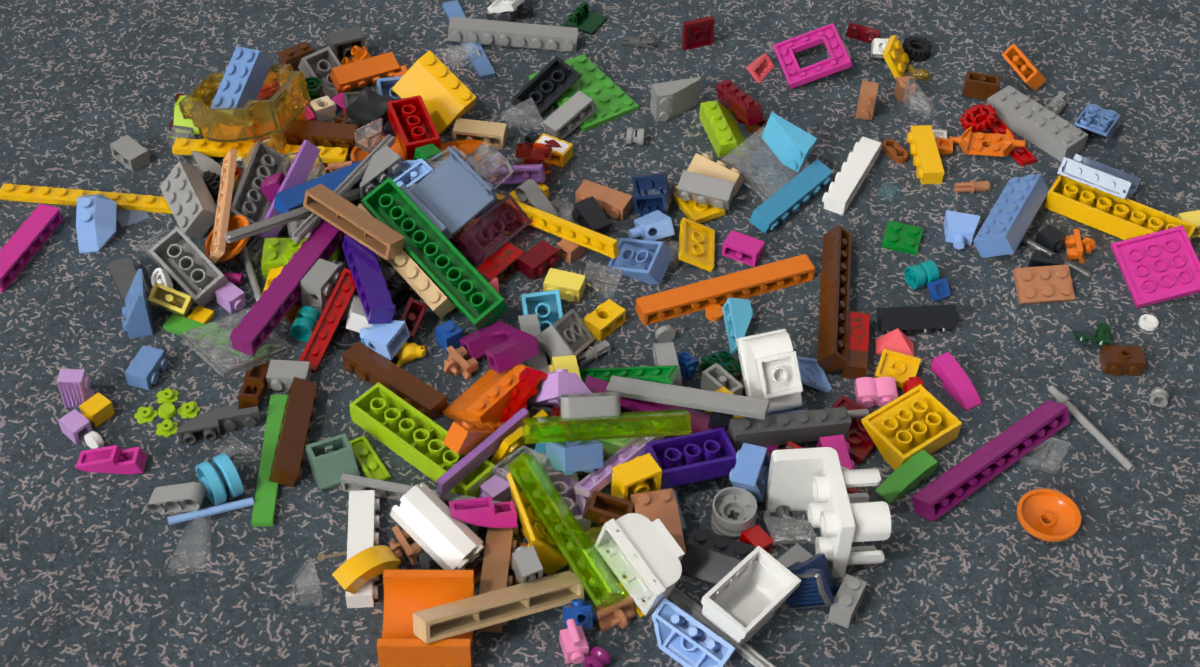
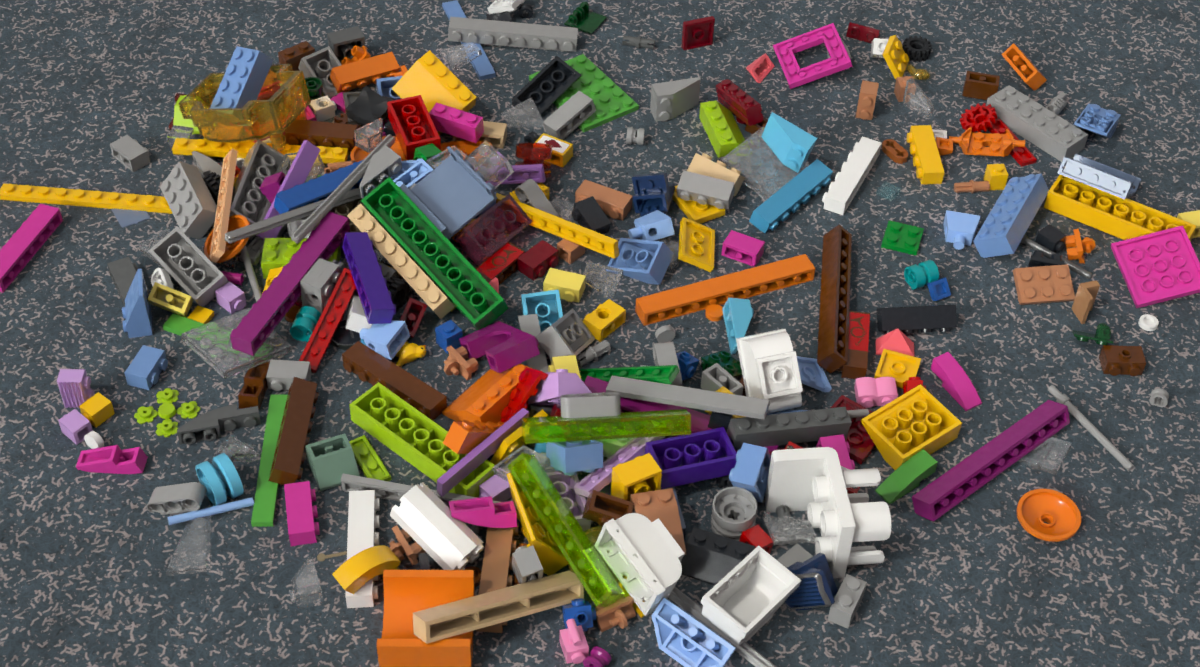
light blue wedge [76,194,117,254] -> none
medium nougat brick [303,184,405,260] -> none
none -> dark pink brick [284,481,320,546]
none -> dark pink brick [429,103,484,143]
none -> yellow brick [984,164,1008,190]
none -> medium nougat panel [1071,280,1100,324]

